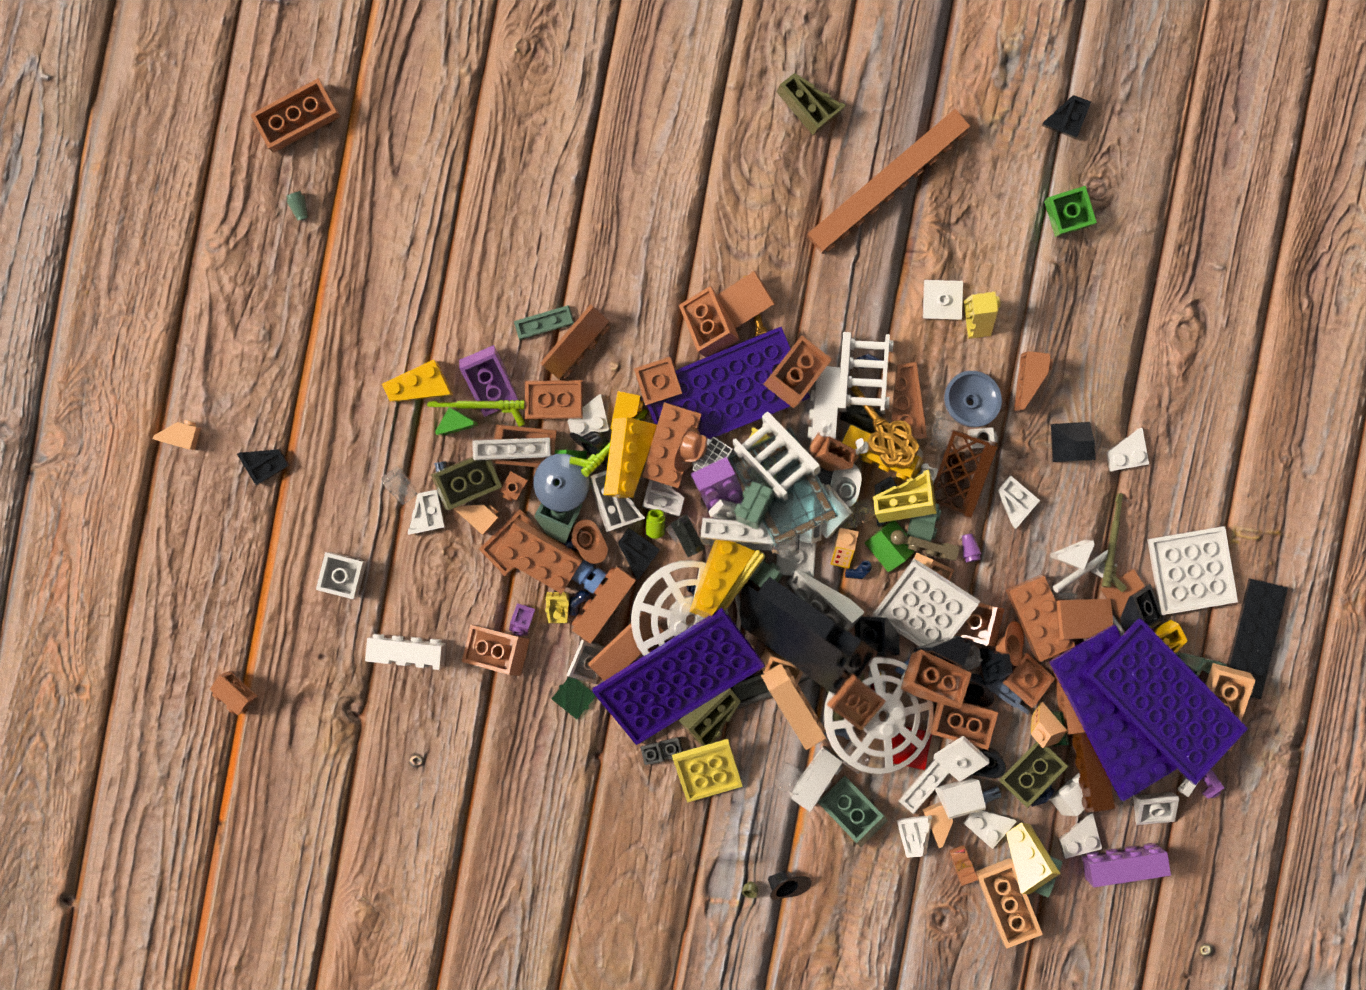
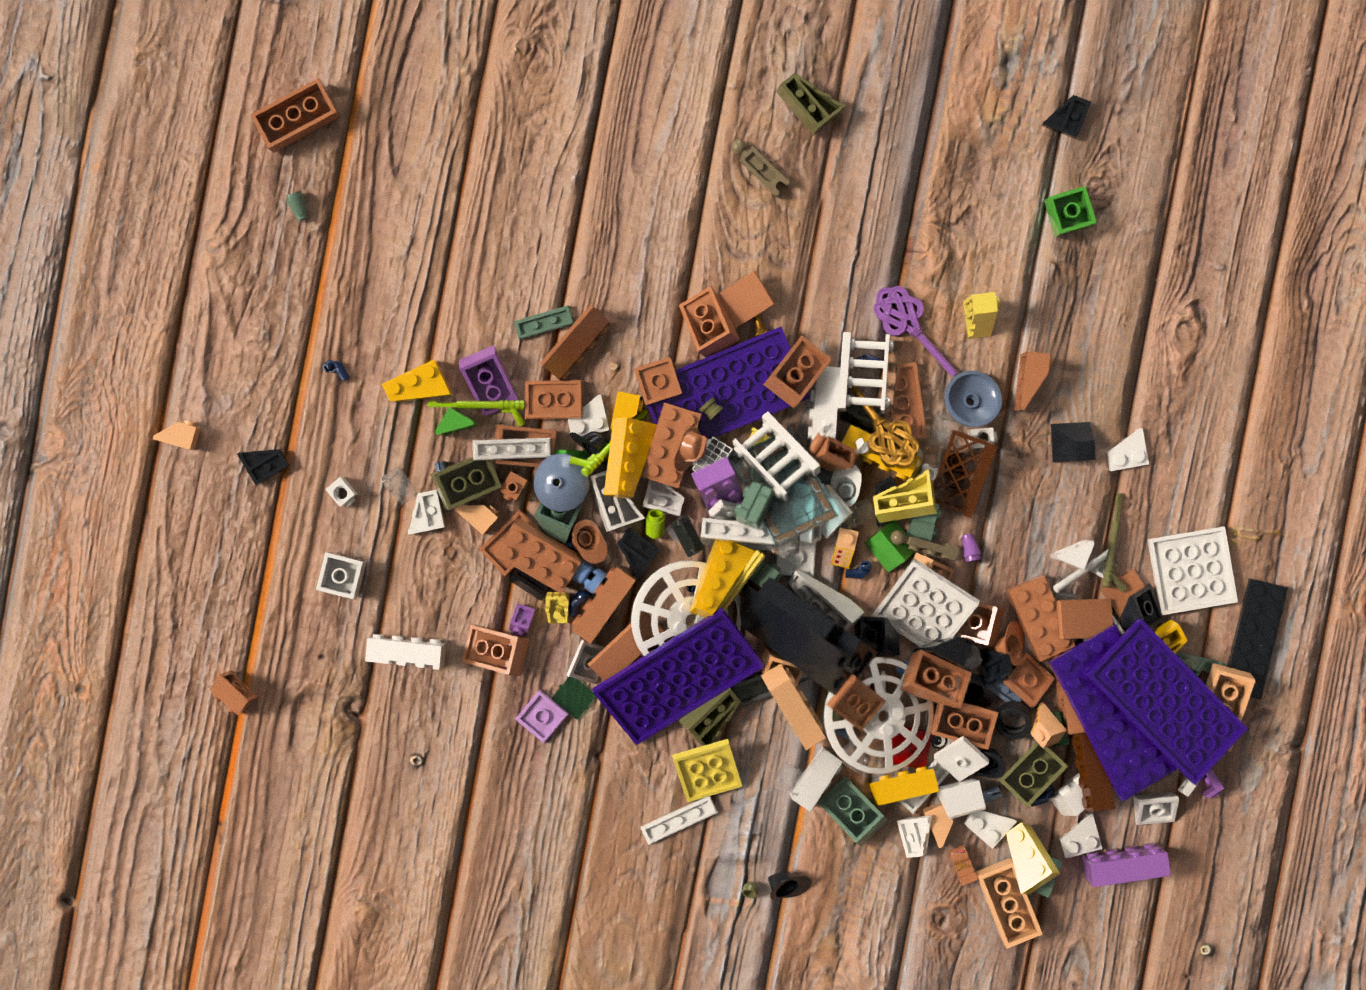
dark grey slope [640,736,684,765] -> none
nougat brick [807,109,970,253] -> none
white plate [923,280,963,320] -> none
white wing [997,476,1040,529] -> none
none -> dark blue arm [322,360,350,382]
none -> white brick [325,477,358,507]
none -> black slope [510,569,550,601]
none -> lavender tile [515,690,569,743]
none -> white tile [640,796,718,845]
none -> olive wheel [699,397,723,421]
none -> dark tan plate [732,139,790,198]
none -> yellow wedge [870,766,939,806]
none -> medium lavender piece [873,286,957,377]
none -> black sticker [931,735,947,749]
none -> black tyre [995,701,1032,740]

